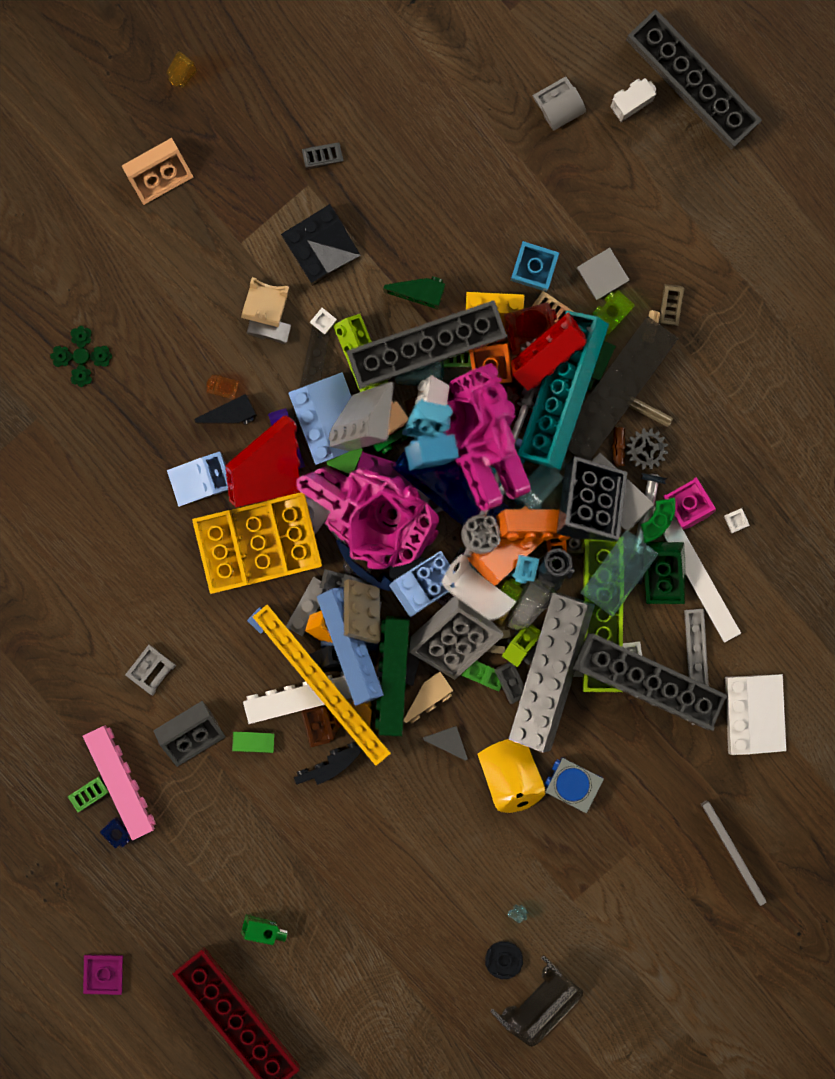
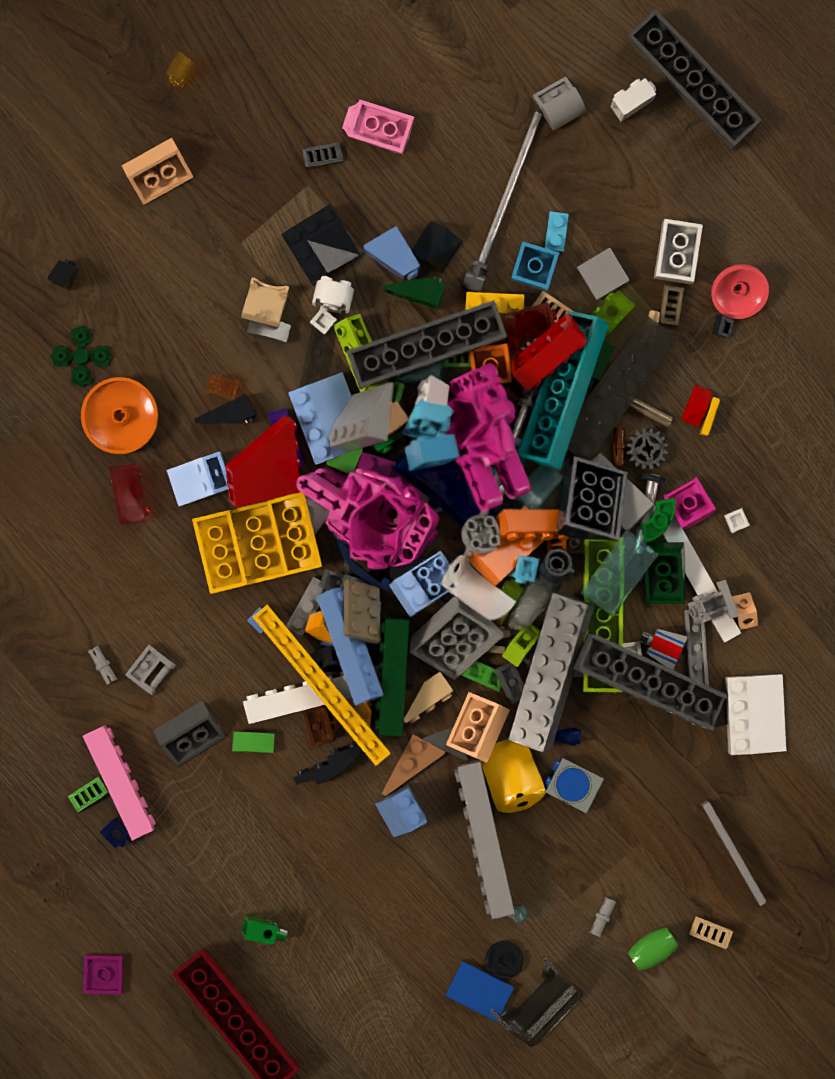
none -> black slope [47,259,79,291]
none -> orange dish [81,377,159,454]
none -> light grey pin [88,646,117,685]
none -> clear red slope [109,464,149,525]
none -> white brick [312,276,354,314]
none -> bright pink slope [342,100,415,155]
none -> medium blue slope [363,226,420,280]
none -> medium blue slope [375,785,427,837]
none -> medium nougat wing [381,734,445,796]
none -> bright green slope [392,383,405,404]
none -> black slope [411,221,463,273]
none -> blue tile [445,961,514,1022]
none -> light nougat slope [446,692,510,763]
none -> light grey brick [454,760,515,919]
none -> flat silver piece [462,112,542,293]
none -> medium azure plate [545,211,569,253]
none -> clear blue cone [554,727,581,746]
none -> light grey pin [589,897,616,937]
none -> bright green piece [628,927,678,971]
none -> torso [639,629,688,670]
none -> white brick [654,219,703,284]
none -> red slope [681,385,713,427]
none -> light grey tile [688,580,739,623]
none -> tan slope [689,916,733,949]
none -> yellow tile [699,397,720,437]
none -> coral dish [711,264,769,319]
none -> black plate [712,315,734,339]
none -> light nougat bracket [732,592,758,630]

